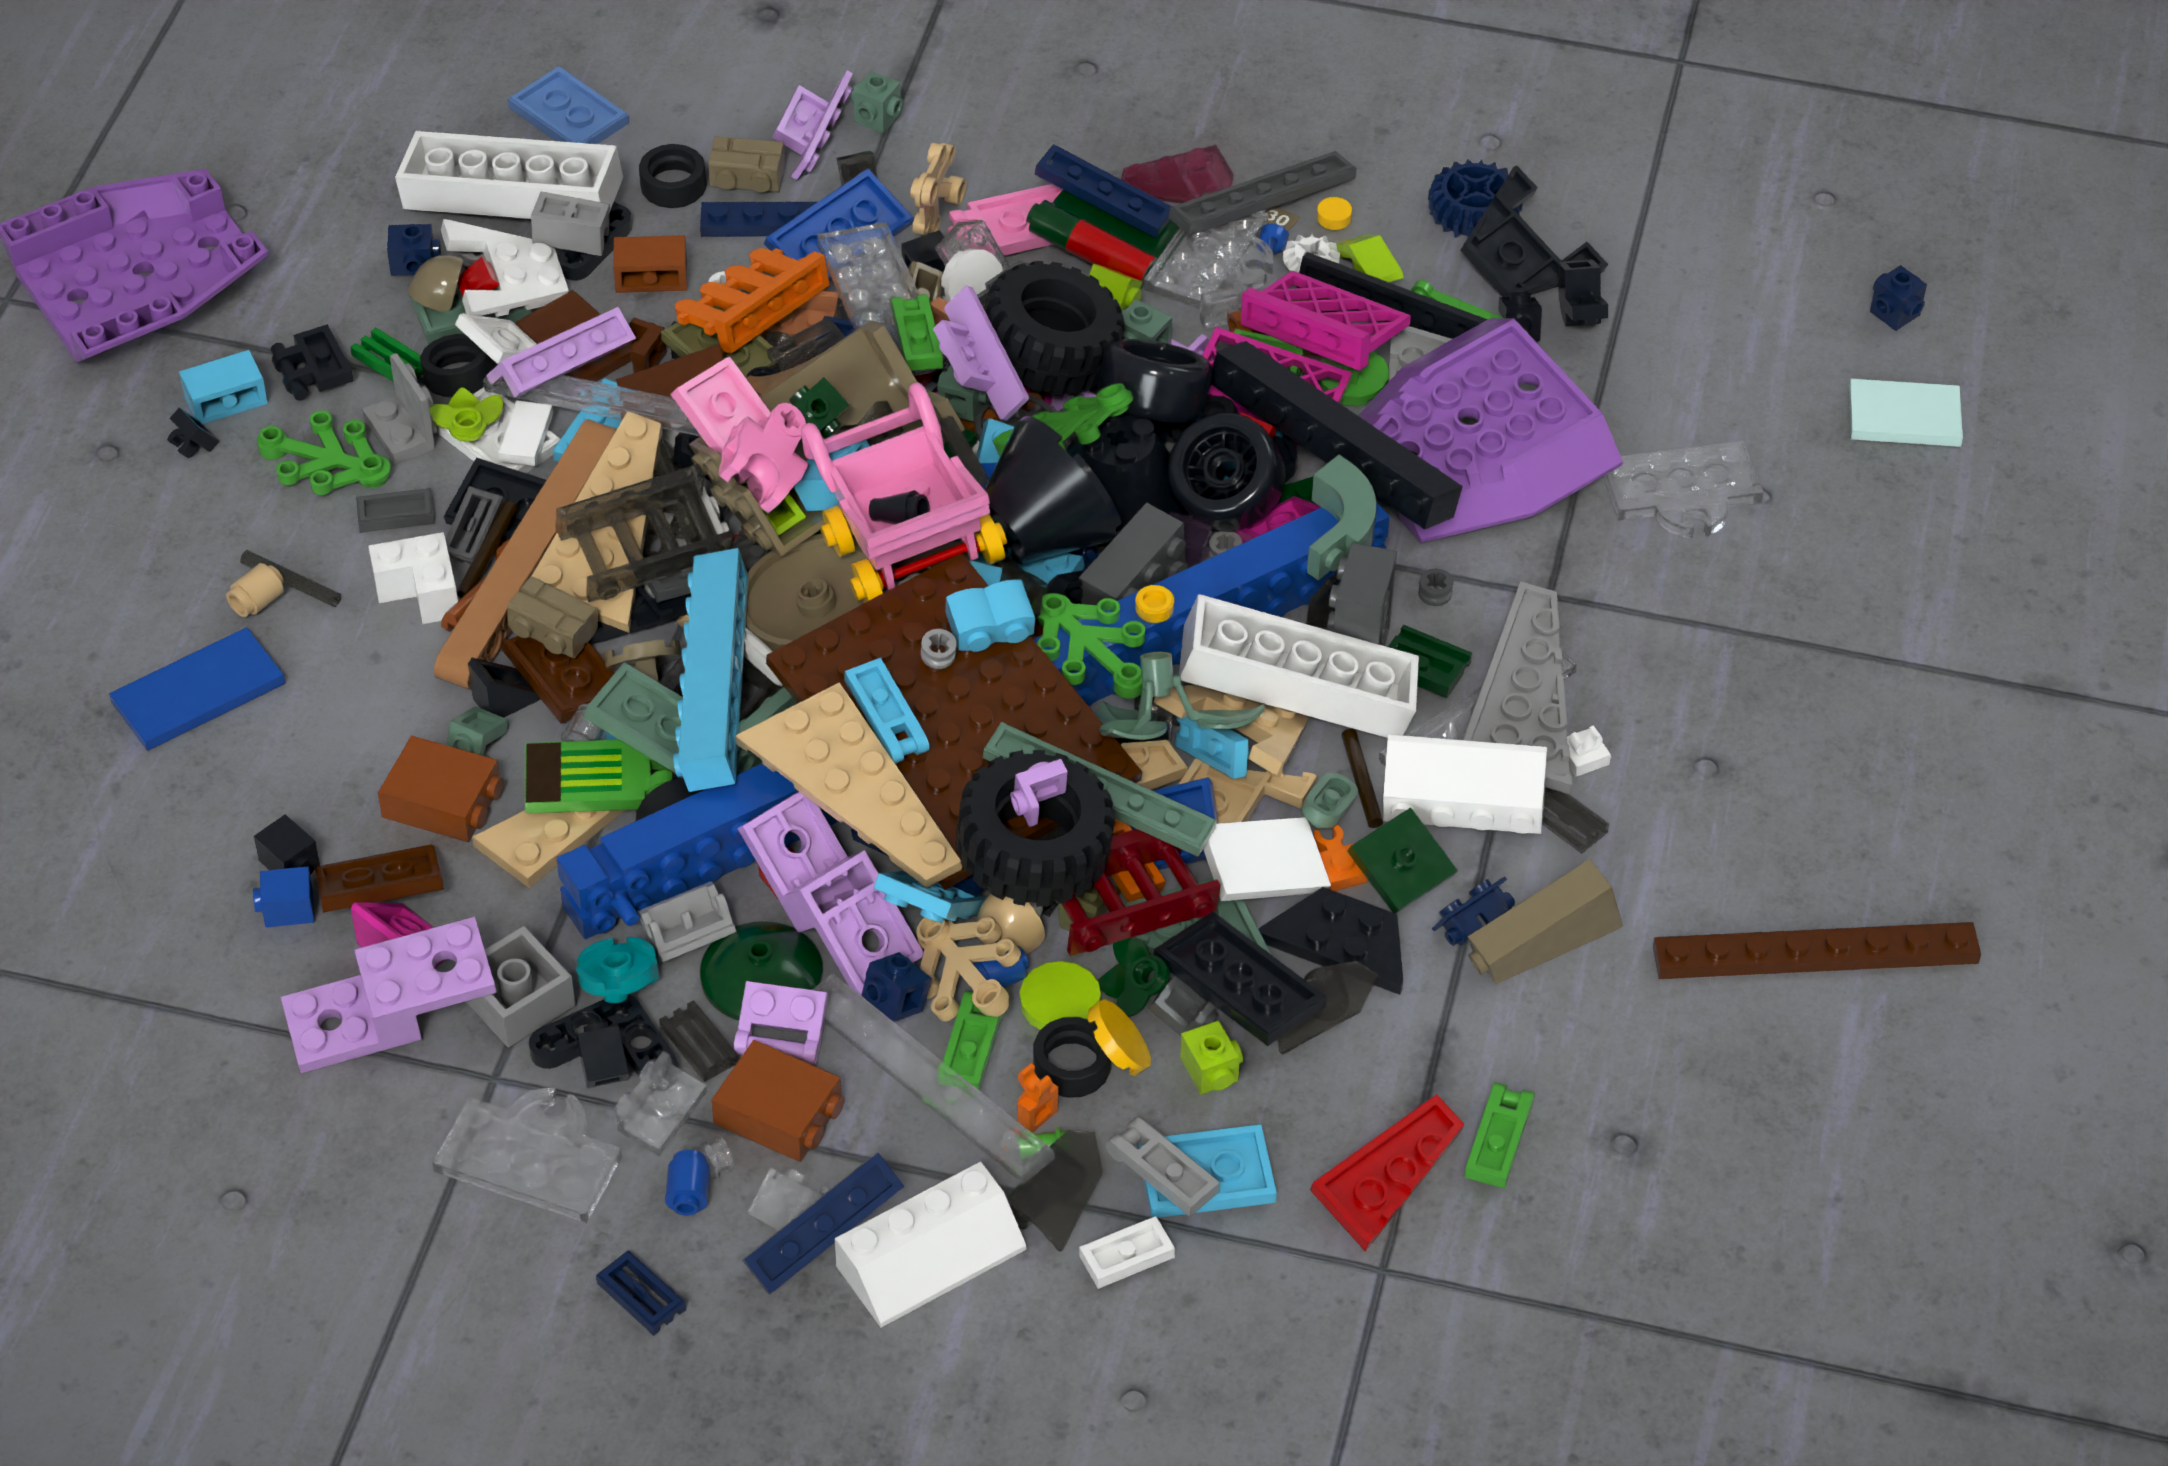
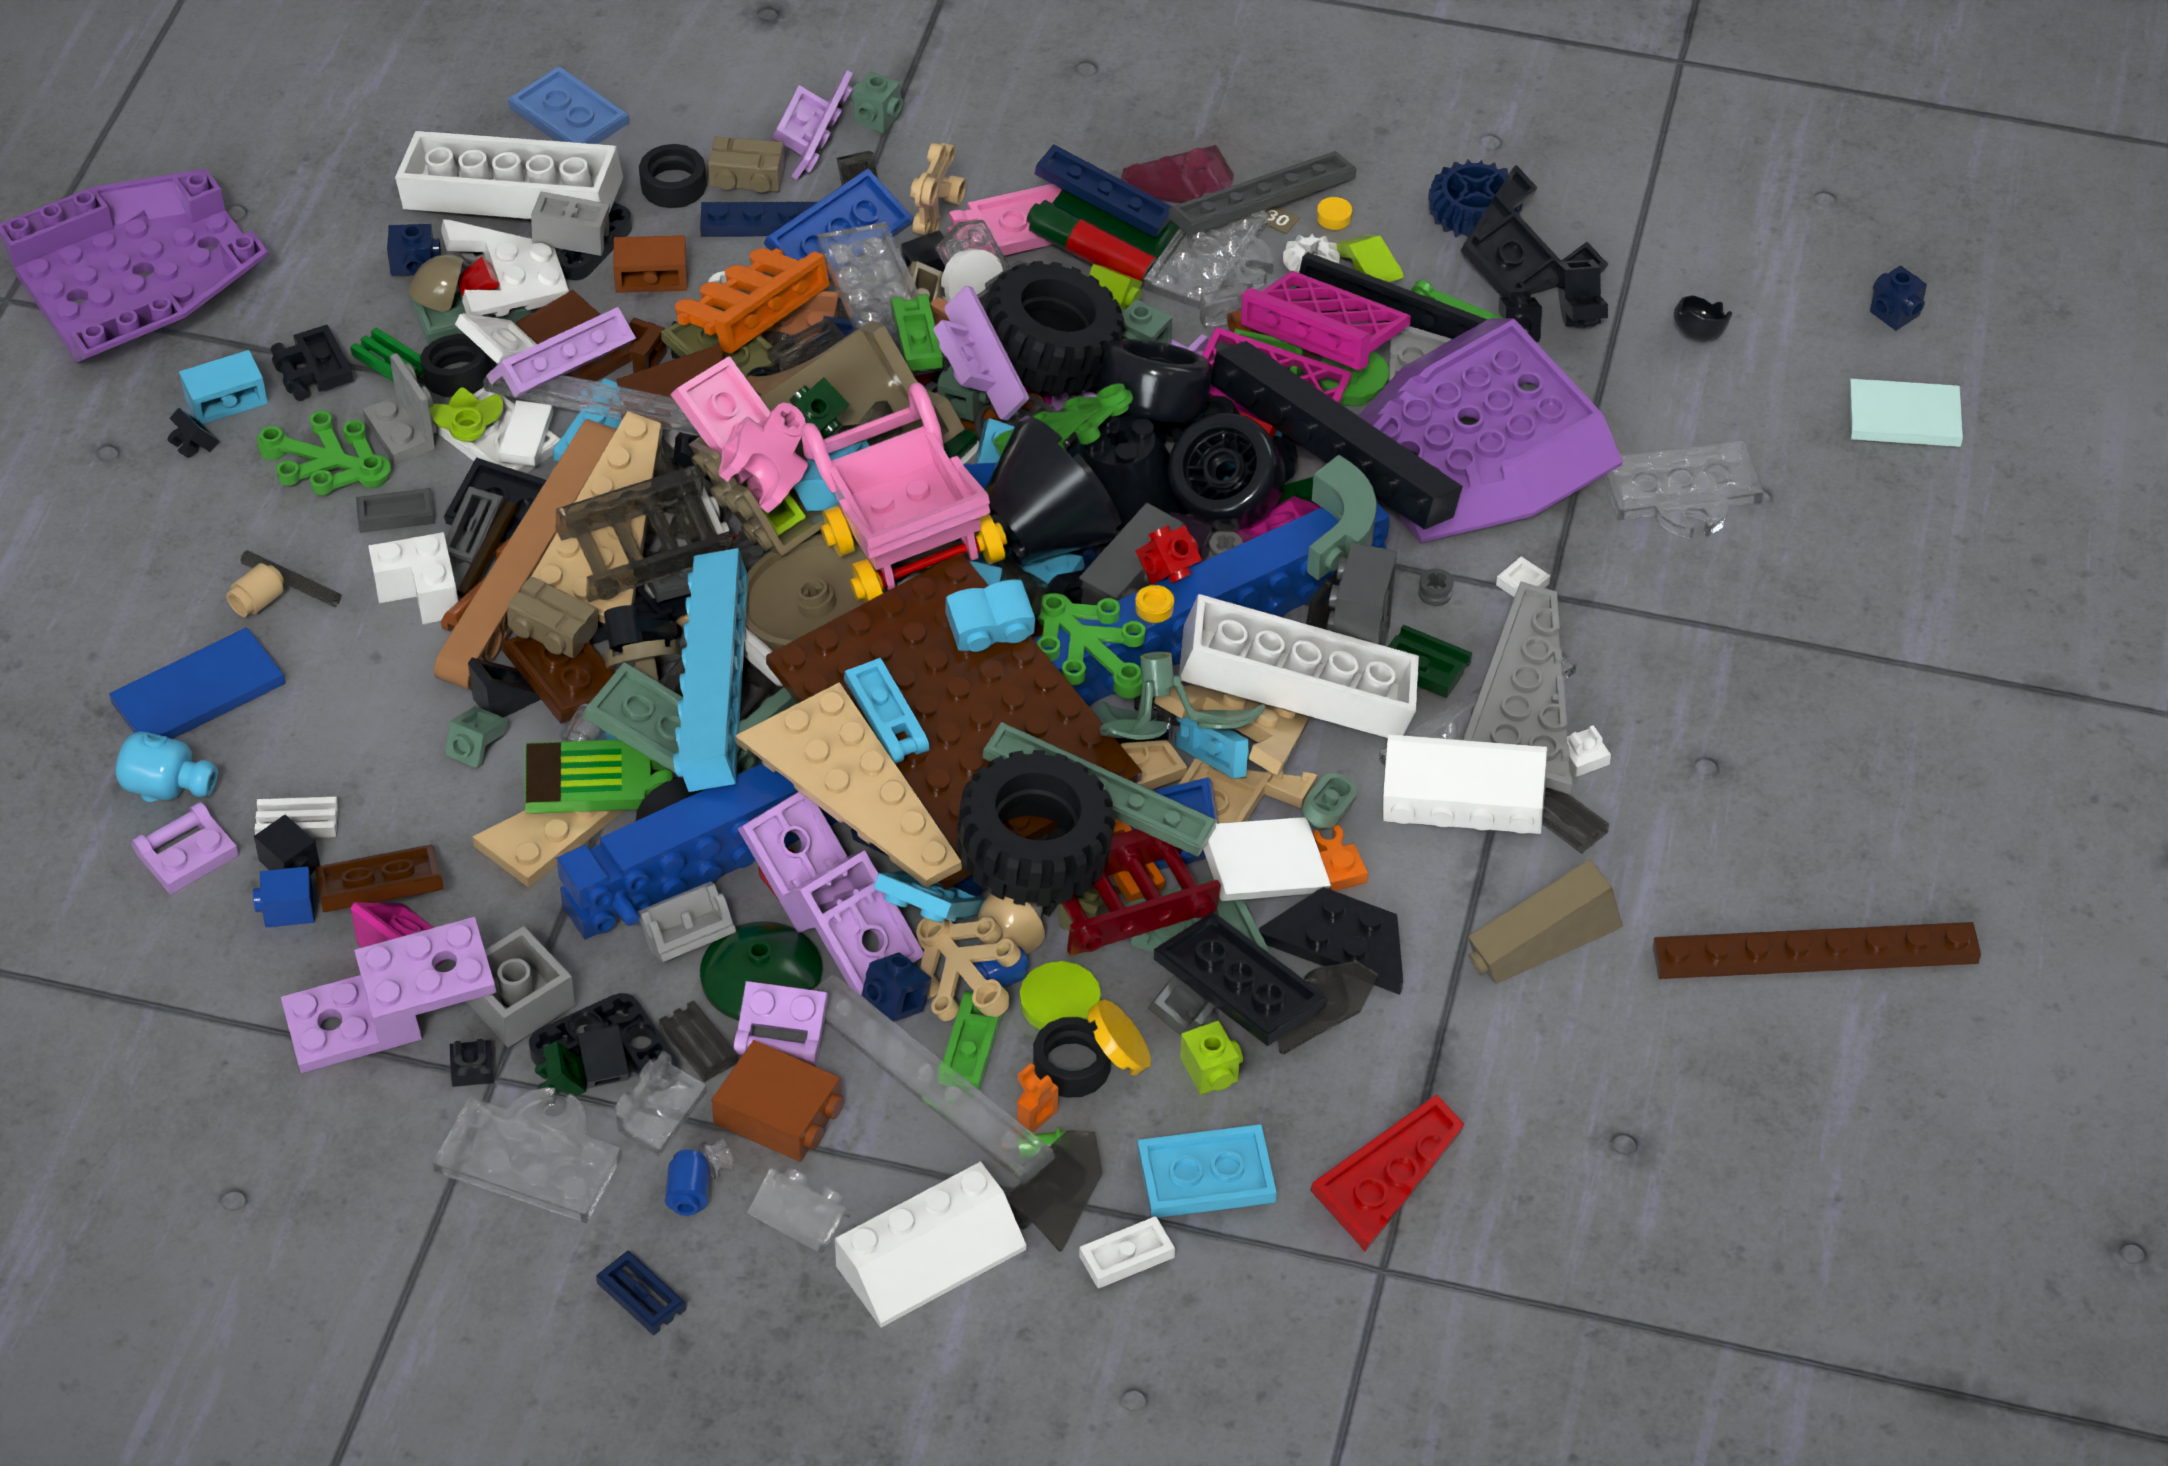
dark orange brick [378,735,504,843] -> none
teal plate [576,937,659,1003] -> none
dark blue plate [742,1153,904,1294] -> none
black cone [869,490,930,525] -> none
light grey bush [920,629,957,669] -> none
clear smoke tile [938,416,989,486] -> none
lavender bracket [1010,759,1068,827] -> none
dark green plate [1098,938,1169,1017] -> none
light grey plate [1105,1117,1220,1217] -> none
blue hinge [1259,224,1289,255] -> none
dark brown bar [1341,729,1383,828] -> none
dark green plate [1347,807,1458,913] -> none
dark blue hinge [1432,876,1515,946] -> none
bright green plate [1464,1082,1535,1189] -> none
none -> medium azure piece [115,731,218,802]
none -> lavender plate [131,802,239,895]
none -> white tile [254,797,338,838]
none -> black tile [450,1039,494,1087]
none -> dark green tile [535,1041,586,1099]
none -> black piece [604,605,678,652]
none -> red brick [1135,525,1202,585]
none -> white tile [1496,556,1550,597]
none -> black hair [1674,295,1732,342]

